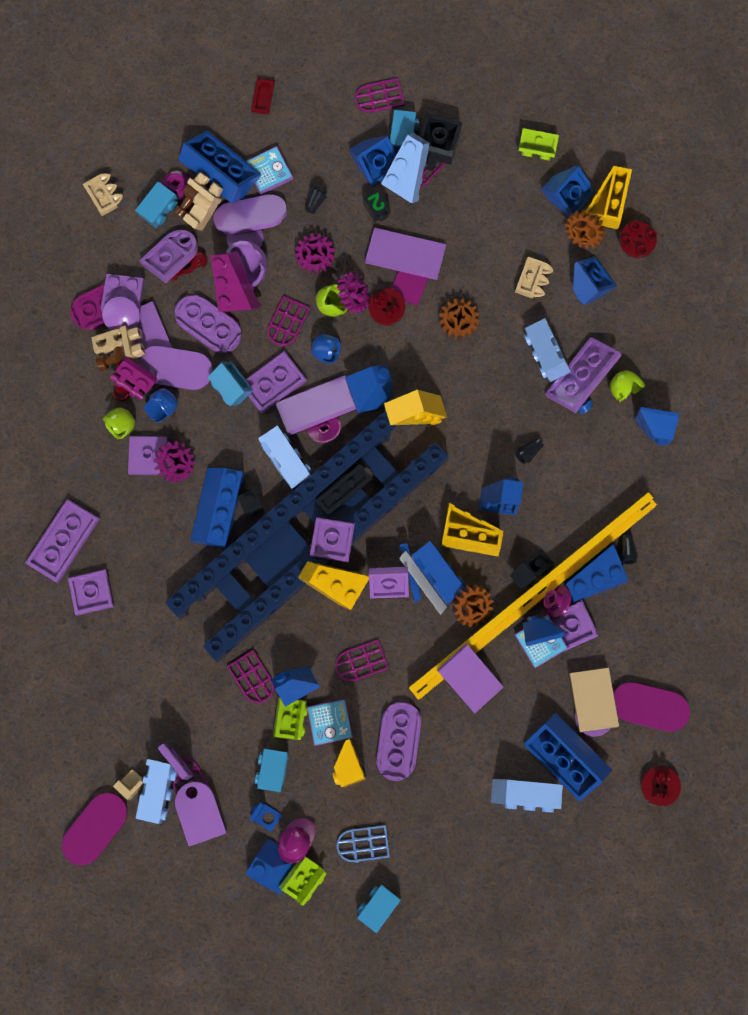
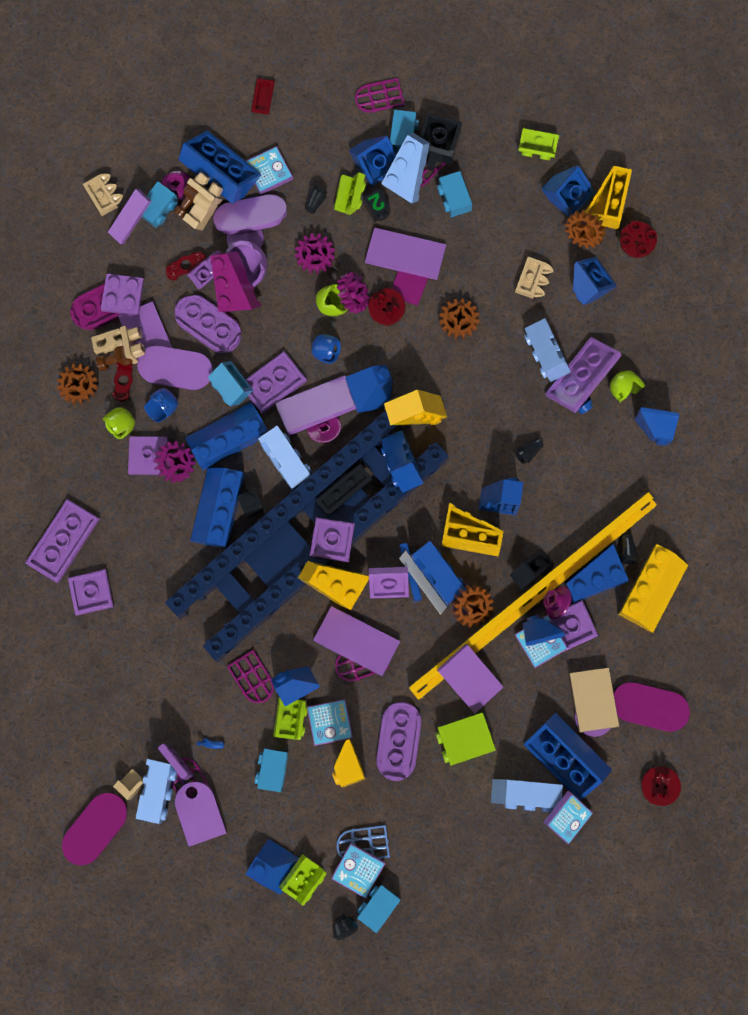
medium lavender dish [102,297,140,331] -> none
magenta plate [109,356,158,400] -> none
medium lavender tile [139,230,198,283] -> none
blue bracket [249,802,282,832] -> none
magenta window [268,296,310,346] -> none
magenta piece [278,818,316,863] -> none
none -> dark orange gear [57,364,98,405]
none -> medium lavender tile [108,189,152,244]
none -> blue slope [185,402,268,470]
none -> medium lavender slope [187,250,221,289]
none -> blue piece [197,738,225,749]
none -> medium lavender tile [313,606,400,677]
none -> medium azure tile [331,843,385,899]
none -> black cone [332,914,358,940]
none -> lime bracket [334,172,366,215]
none -> blue wedge [381,430,424,493]
none -> lime brick [435,713,496,766]
none -> dark azure brick [437,171,472,217]
none -> tile [543,791,593,845]
none -> yellow slope [618,544,688,633]

